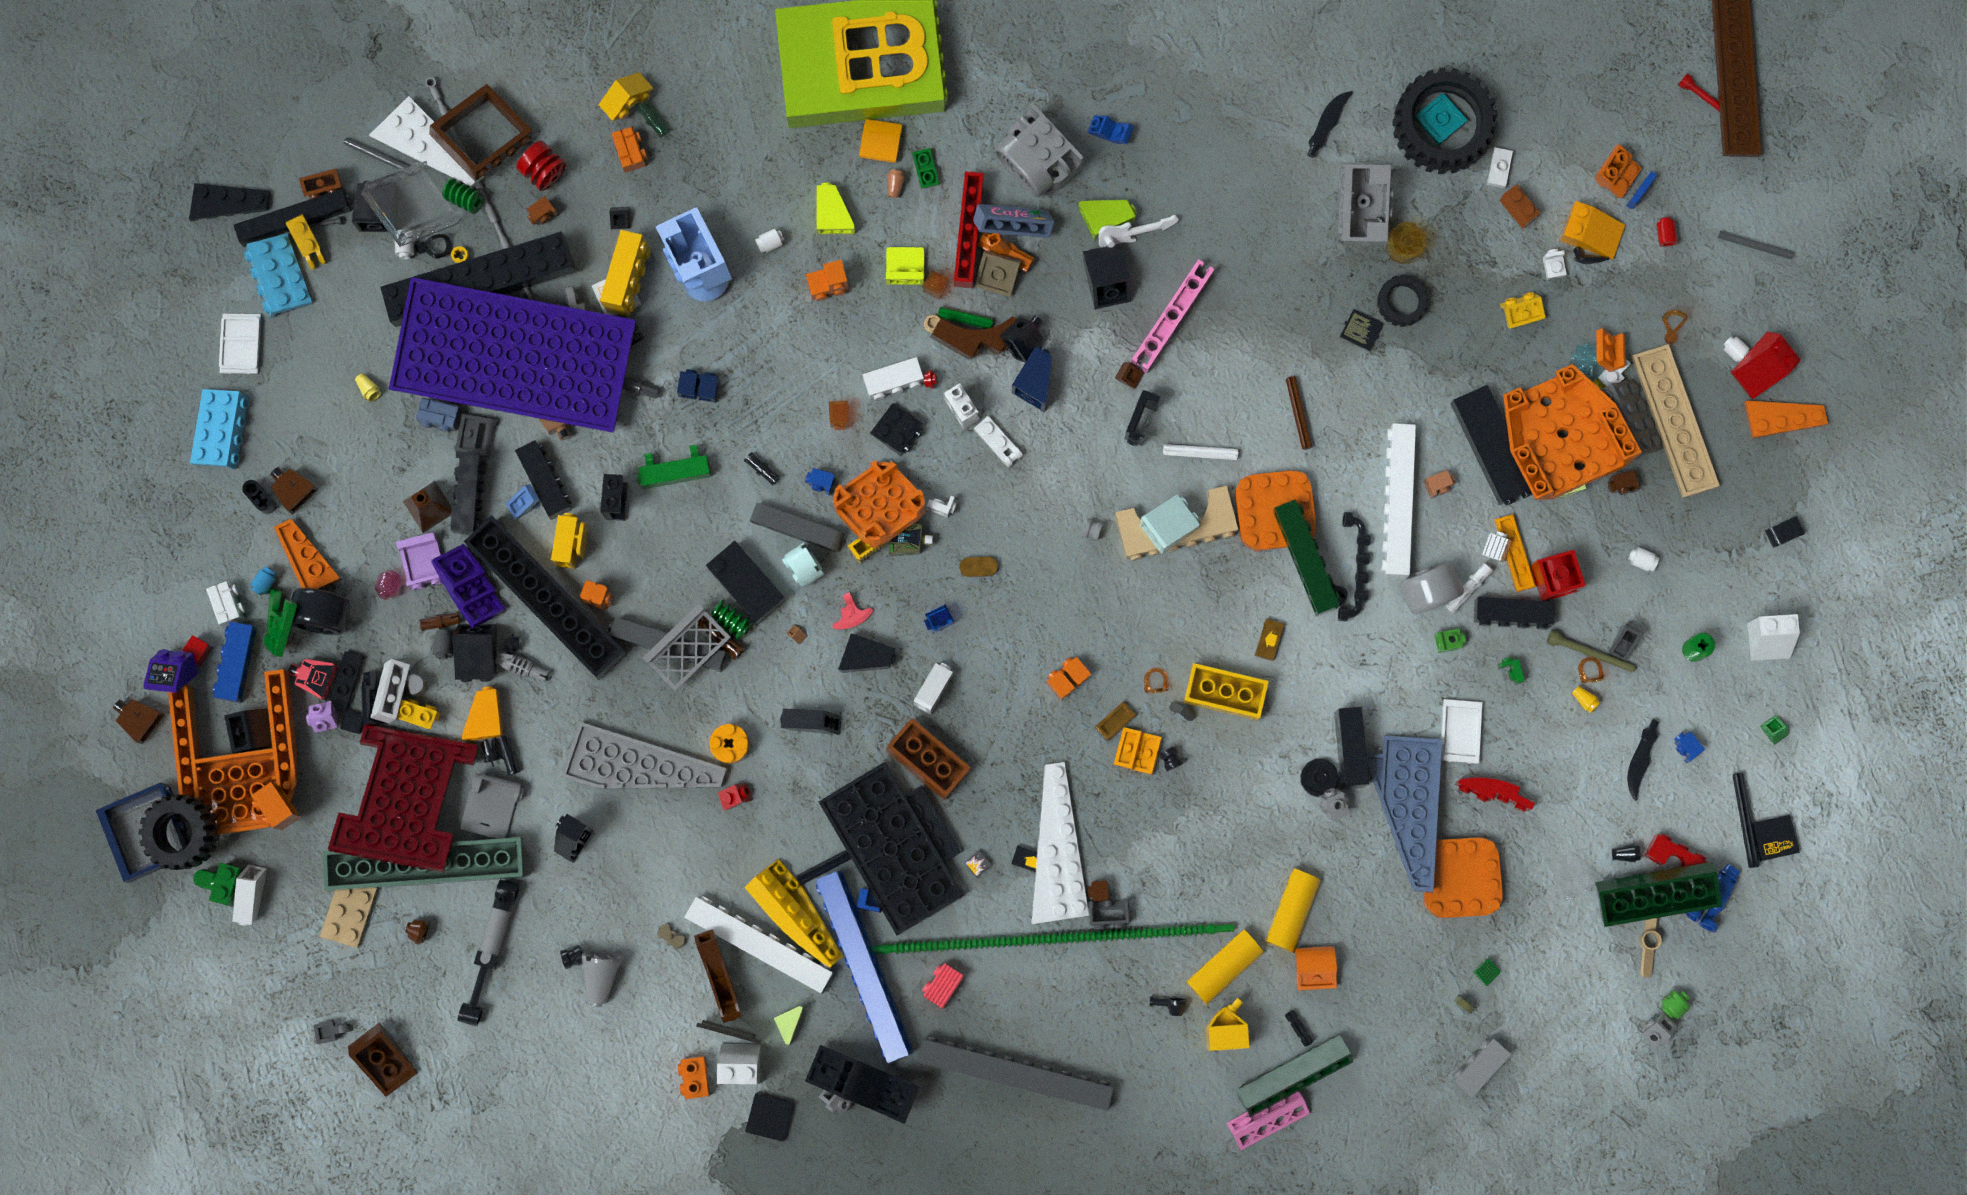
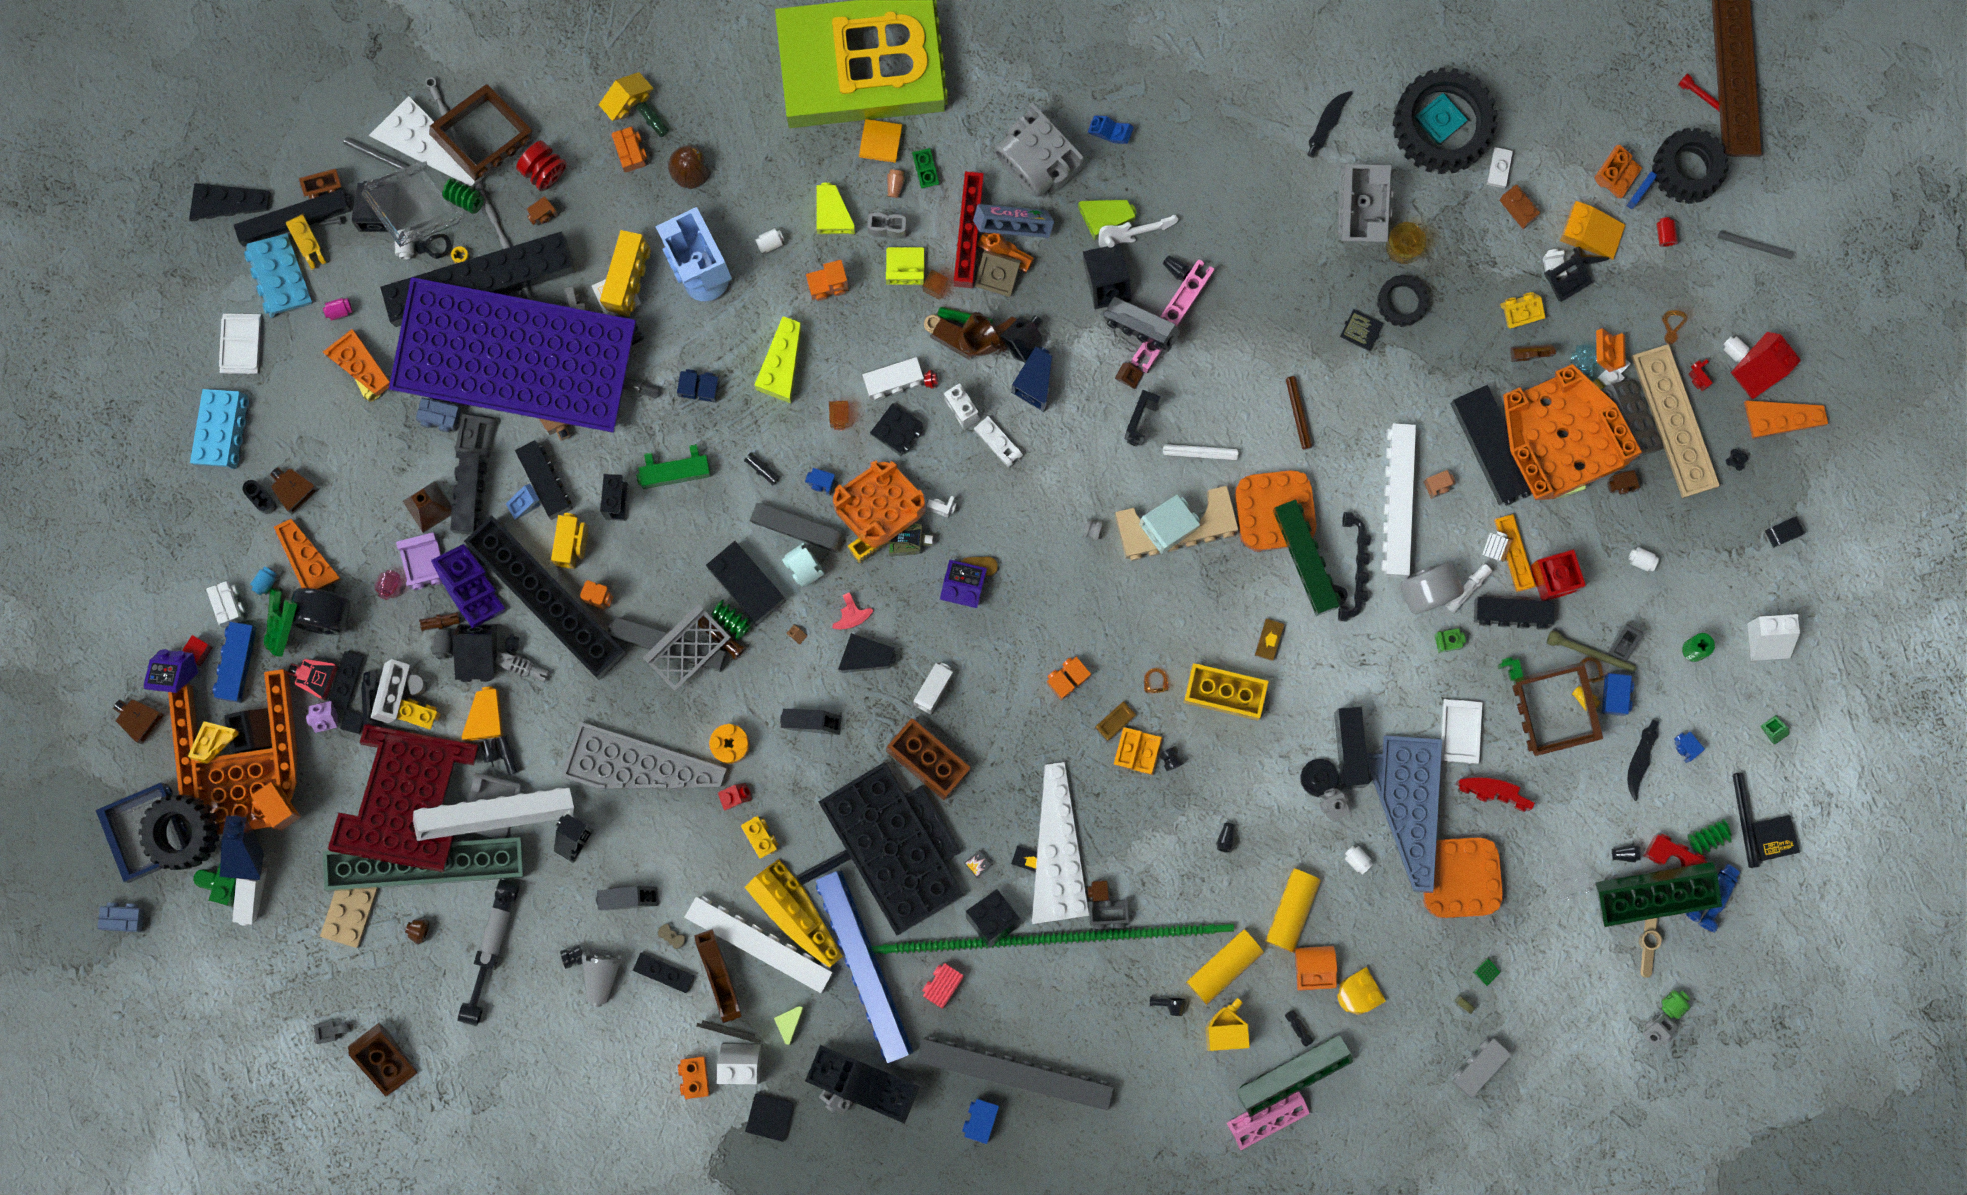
black slope [609,207,630,229] -> none
blue panel [857,888,881,913] -> none
clear blue brick [923,604,954,634] -> none
dark grey tile [1169,702,1195,722] -> none
none -> sand blue brick [98,903,144,932]
none -> yellow wing [188,721,239,763]
none -> dark blue slope [220,816,264,880]
none -> dark pink brick [323,297,353,321]
none -> orange wing [323,329,390,397]
none -> white brick [413,788,574,841]
none -> black slope [596,886,658,910]
none -> black plate [632,953,695,994]
none -> reddish brown hair [668,145,710,189]
none -> yellow bracket [741,816,779,859]
none -> neon yellow wedge [754,316,802,403]
none -> light grey brick [867,213,907,239]
none -> dark purple slope [939,559,987,608]
none -> reddish brown hair [959,312,1003,356]
none -> blue brick [962,1099,999,1144]
none -> black brick [966,889,1020,948]
none -> piece [1102,297,1181,352]
none -> black cone [1163,255,1191,281]
none -> black cone [1216,823,1235,853]
none -> yellow slope [1337,967,1386,1015]
none -> white brick [1345,846,1373,874]
none -> reddish brown slope [1510,344,1556,362]
none -> reddish brown window [1512,662,1603,756]
none -> black plate [1544,253,1593,302]
none -> blue brick [1601,673,1634,716]
none -> black tyre [1652,128,1729,204]
none -> green piece [1687,819,1732,855]
none -> red bracket [1688,359,1712,392]
none -> black plate [1726,449,1748,471]

